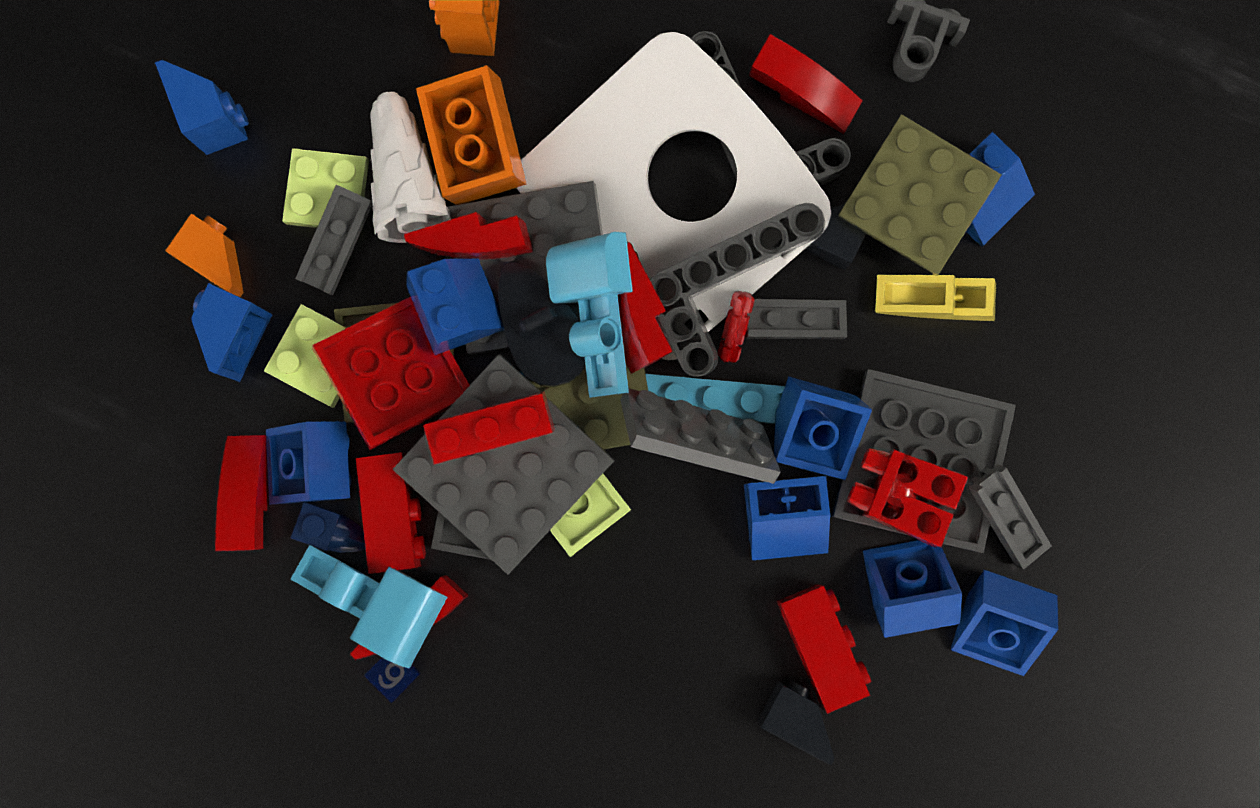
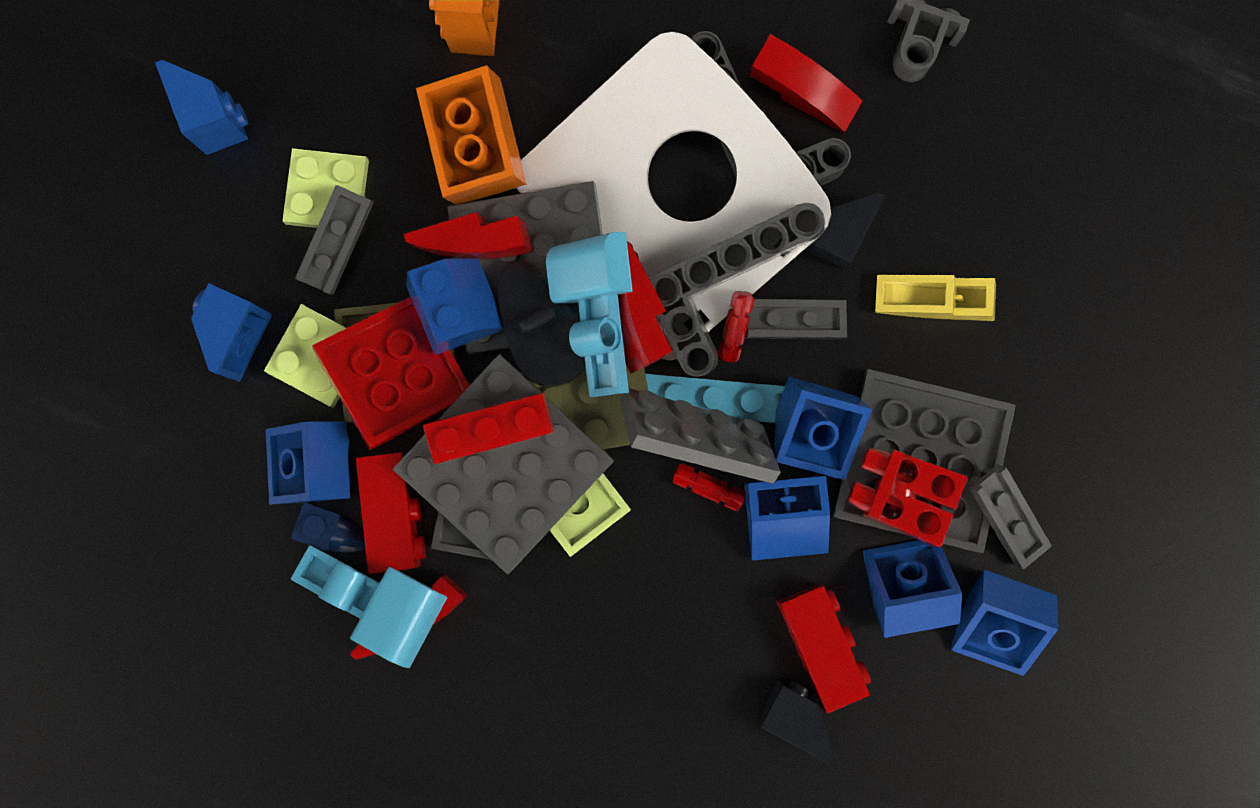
orange slope [165,213,244,297] -> none
red slope [215,435,267,551] -> none
clear blue tile [364,657,421,703] -> none
white cone [370,92,451,243] -> none
olive plate [838,115,1002,275] -> none
blue slope [966,132,1035,247] -> none
none -> red axle [672,464,746,511]

